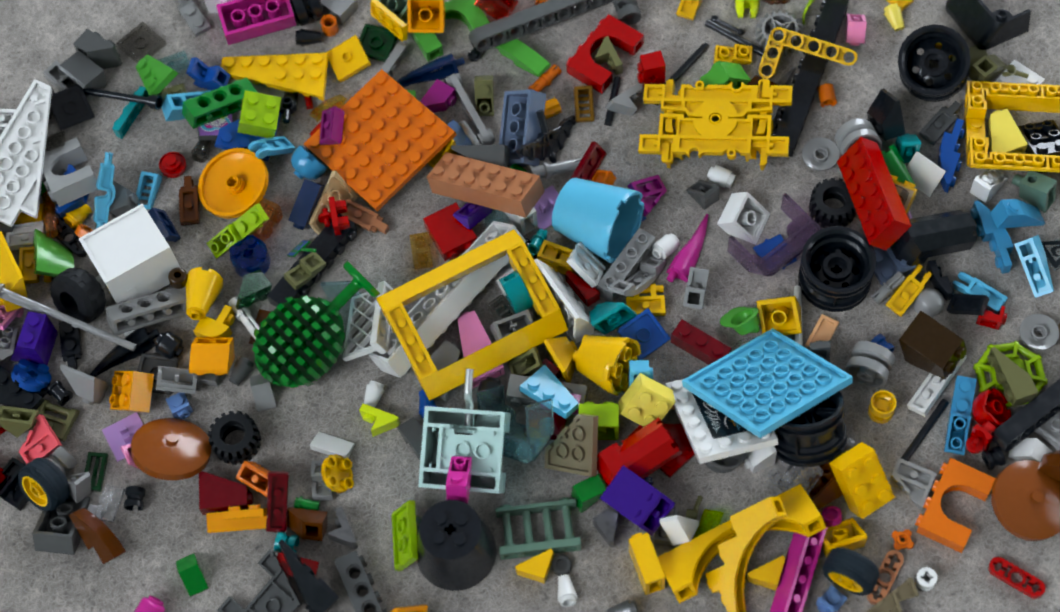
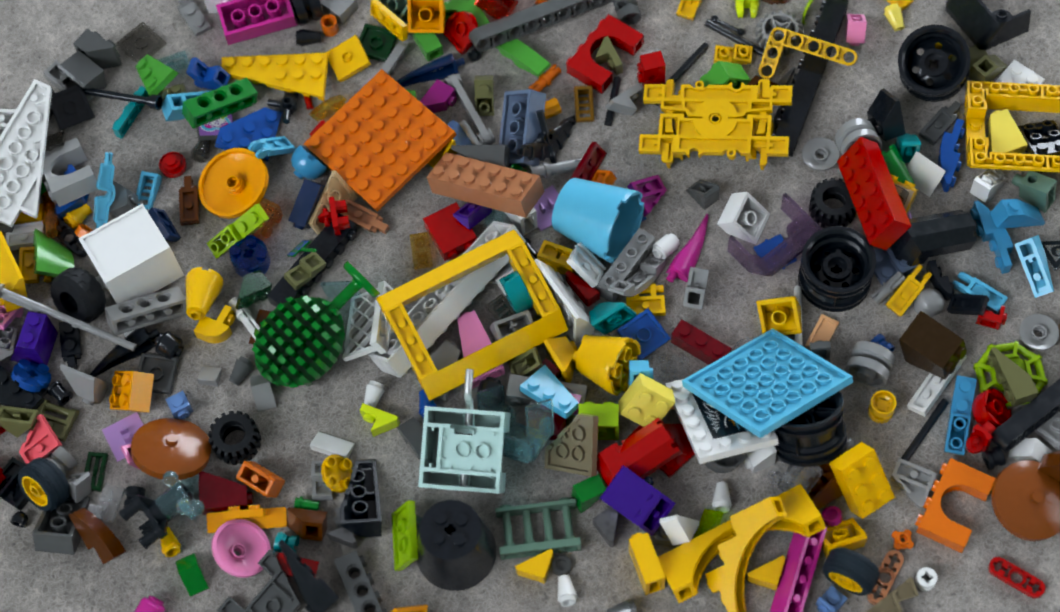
light grey hinge [155,366,197,394] -> none
dark brown piece [168,268,187,289] -> none
light orange slope [189,337,235,376] -> none
lime brick [237,90,281,138] -> none
dark red tile [266,471,289,532] -> none
magenta slope [319,106,344,145] -> none
dark pink slope [445,456,472,504] -> none
teal axle [527,228,548,255] -> none
olive hand [686,495,703,520] -> none
white brick [707,164,736,189] -> none
bright green piece [720,307,760,335] -> none
orange beam [817,83,837,108] -> none
olive hand [1002,64,1029,79] -> none
none -> black hinge [10,511,28,528]
none -> wheel [119,471,205,549]
none -> yellow cone [160,526,181,557]
none -> bright pink dish [211,519,271,578]
none -> black wedge [340,459,382,538]
none -> red tile [443,11,478,55]
none -> white cone [712,482,732,513]

